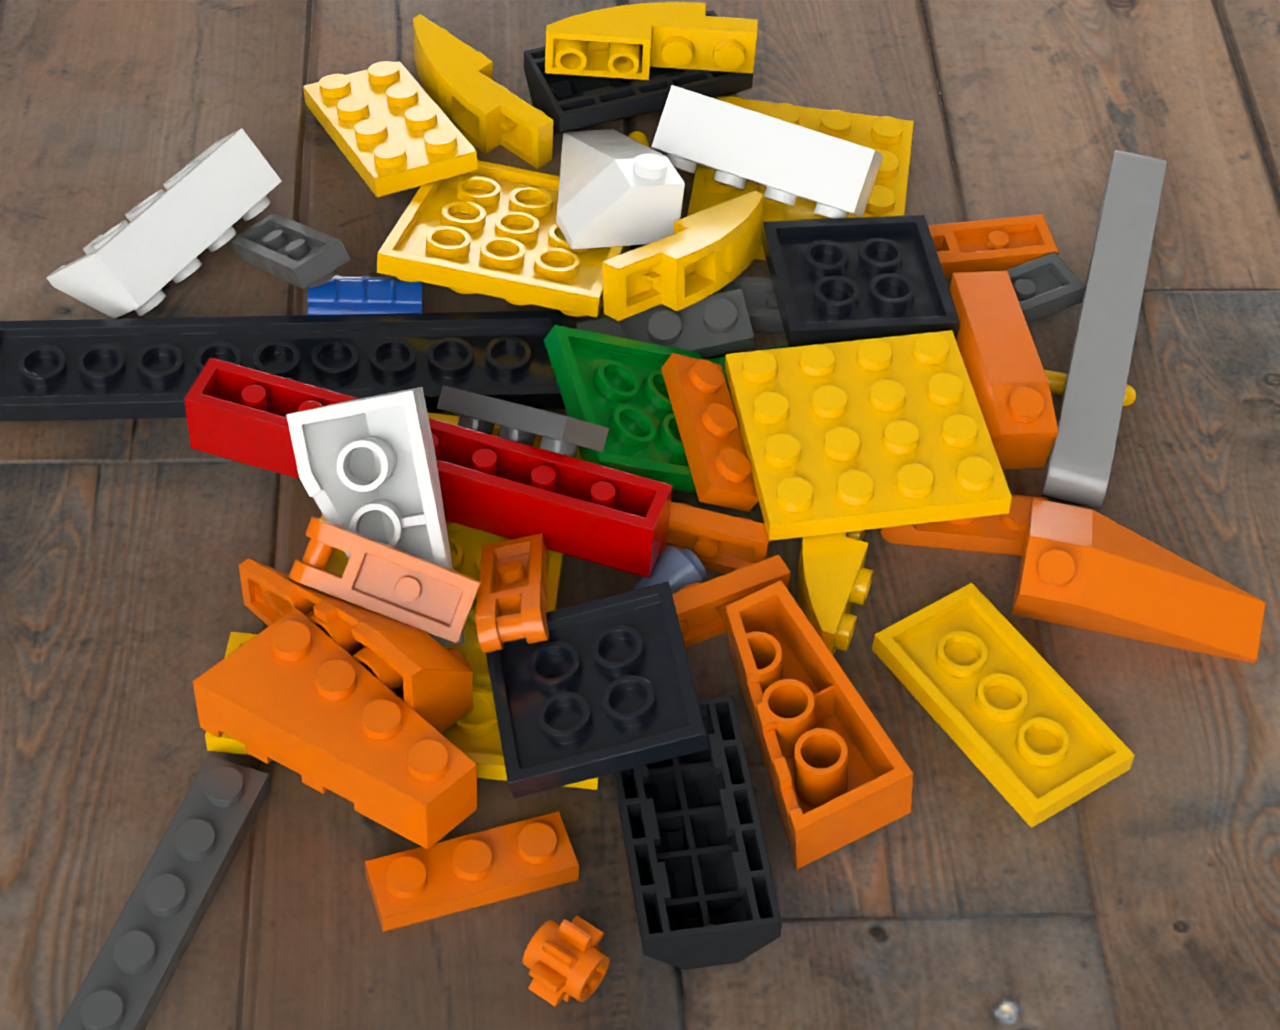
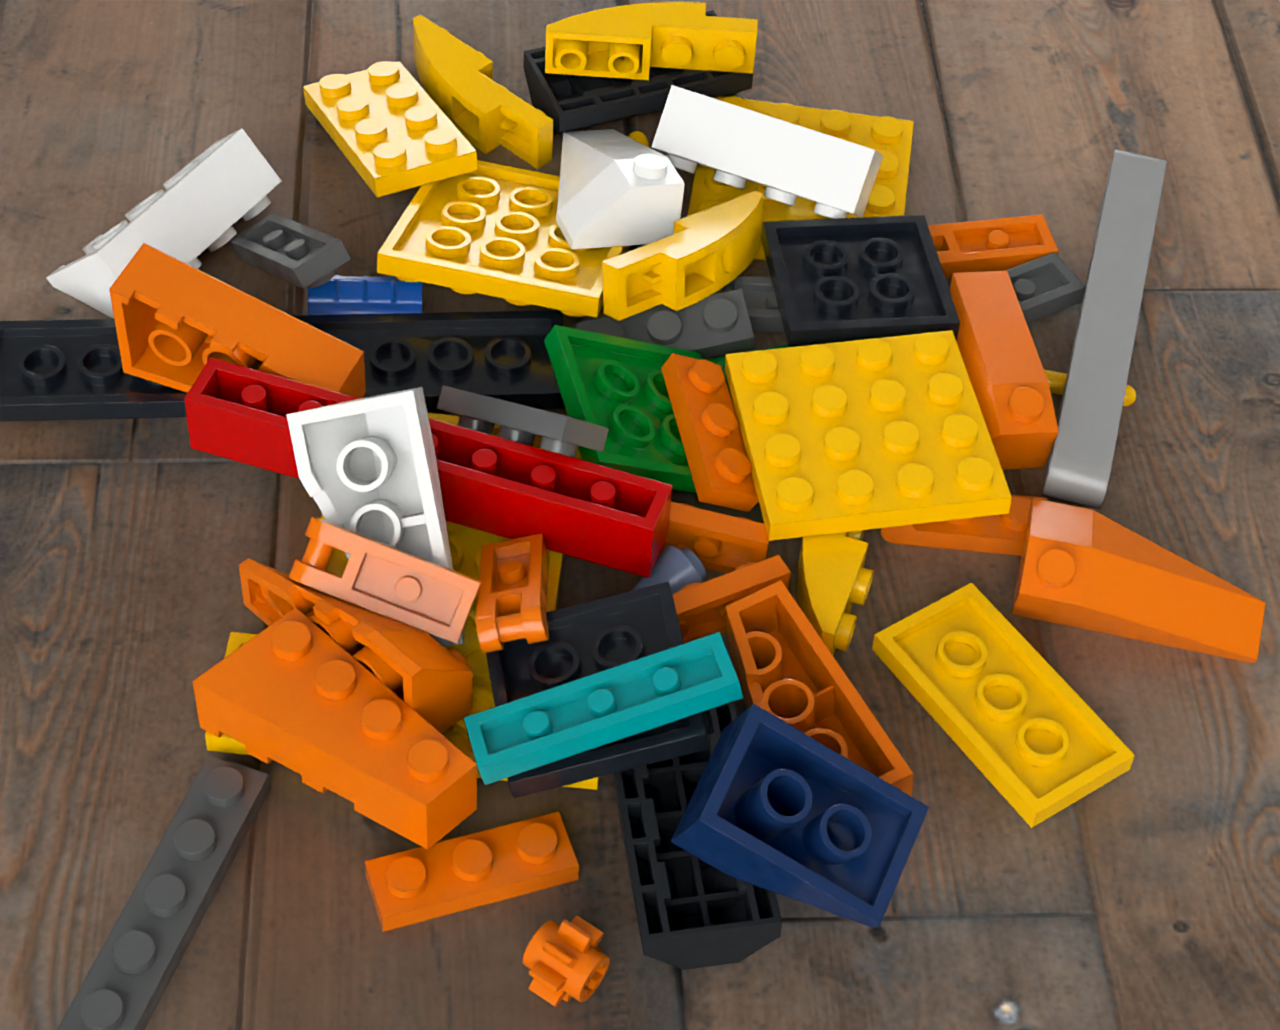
none -> orange wedge [109,243,366,399]
none -> teal plate [464,632,743,785]
none -> dark blue slope [670,704,929,928]

